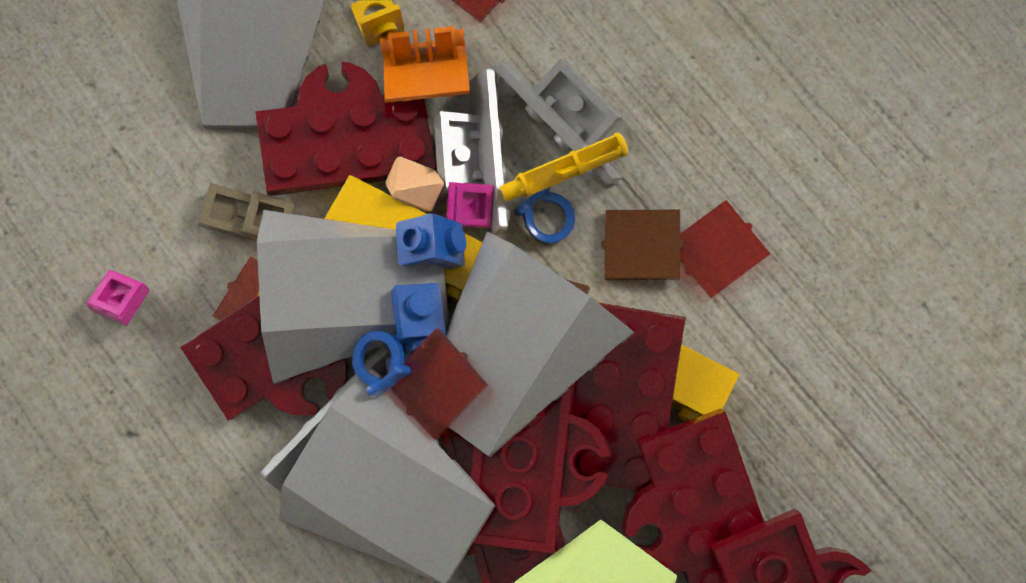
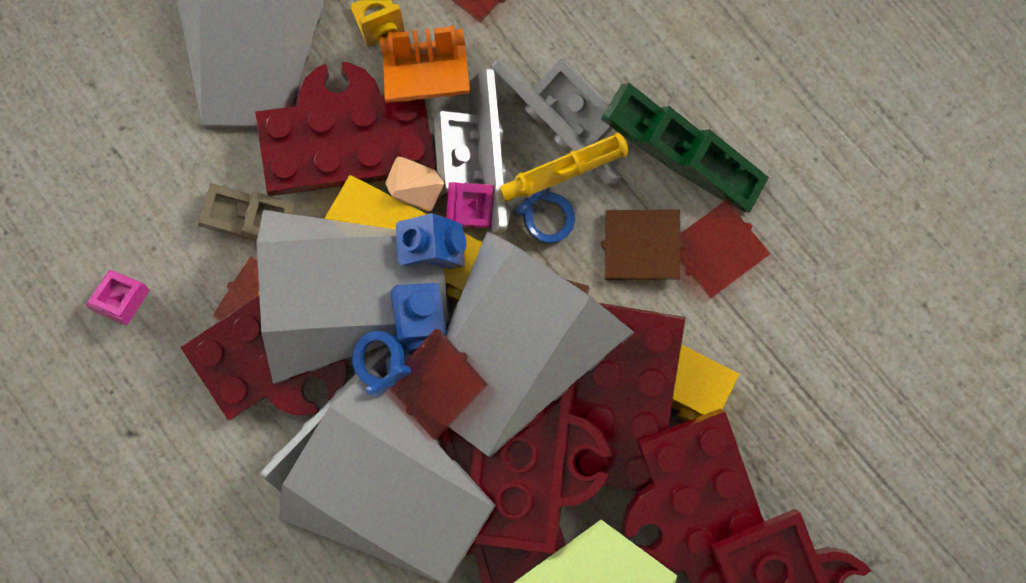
none -> dark green slope [601,82,769,213]

